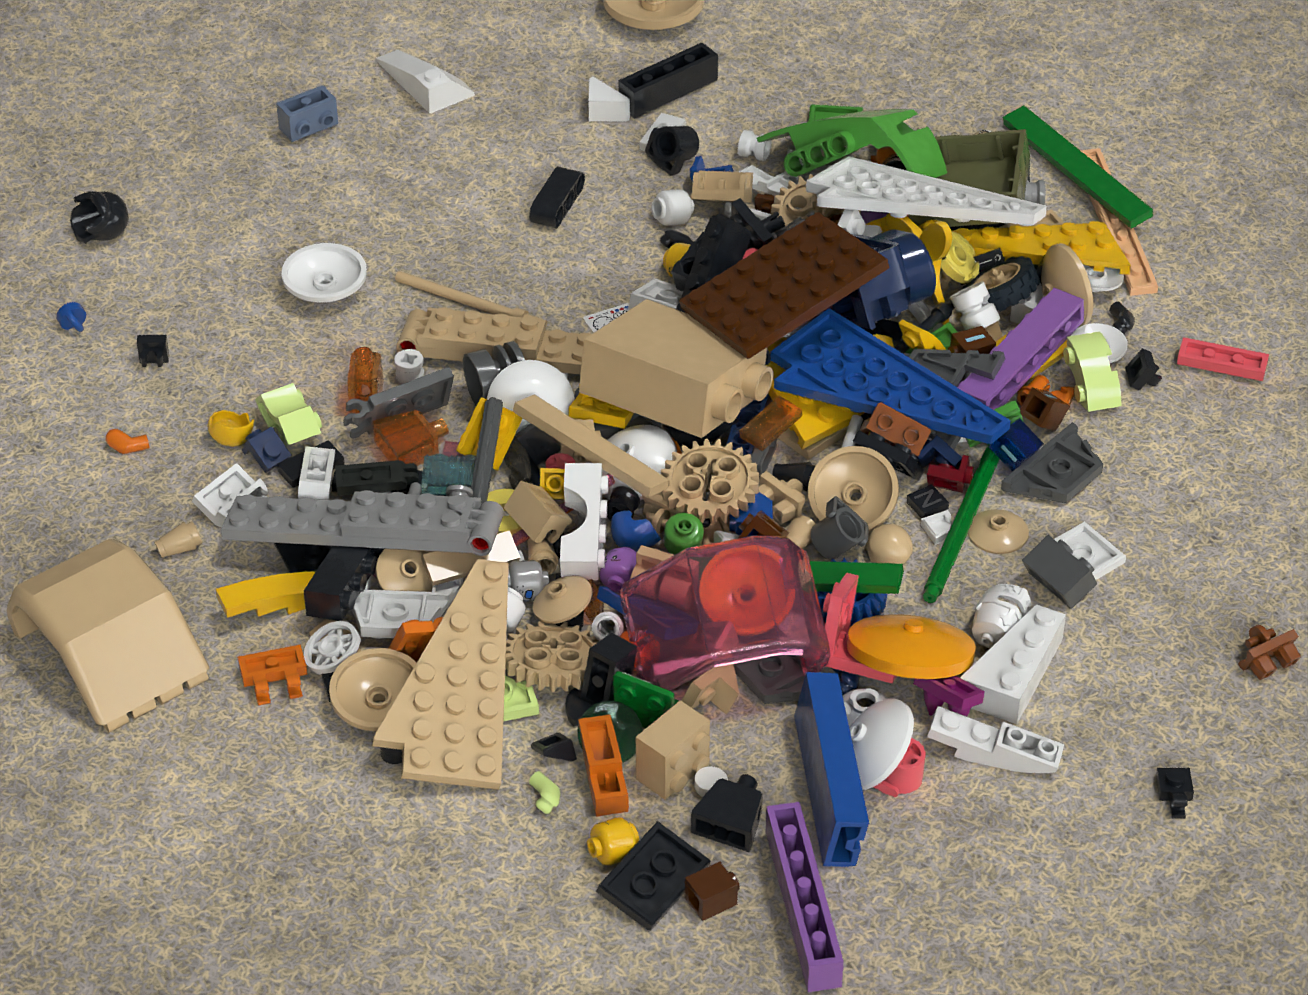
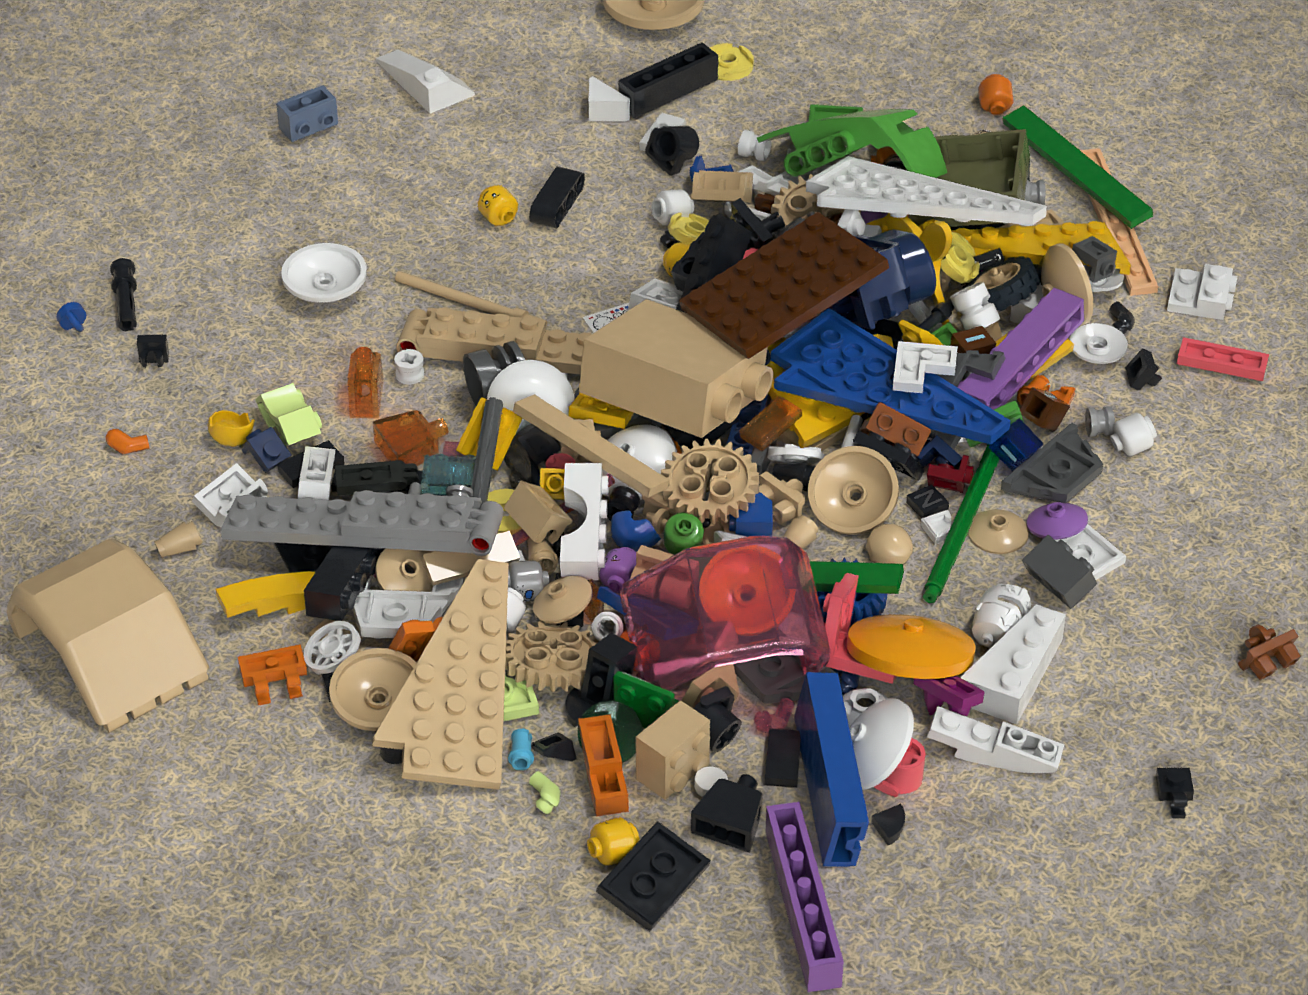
black hair [70,191,129,244] -> none
dark grey tile [343,367,454,439] -> none
reddish brown brick [685,861,740,921] -> none
reddish brown bracket [738,510,789,547] -> none
dark grey piece [811,496,869,559] -> none
yellowish green brick [1063,331,1122,412] -> none
none -> black pin [110,258,137,331]
none -> yellow head [478,185,518,226]
none -> medium azure pin [508,729,534,771]
none -> light yellow tile [667,213,709,244]
none -> black piece [693,686,742,753]
none -> light yellow tile [710,43,754,81]
none -> clear pink arm [753,698,795,733]
none -> black tile [765,728,801,787]
none -> white wheel [767,444,824,464]
none -> black tile [871,804,905,846]
none -> white plate [893,341,957,393]
none -> orange head [978,74,1014,115]
none -> medium lavender dish [1027,502,1088,540]
none -> dark grey bracket [1072,236,1117,283]
none -> light grey wheel [1085,406,1115,437]
none -> white head [1110,413,1157,456]
none -> white plate [1167,264,1237,320]

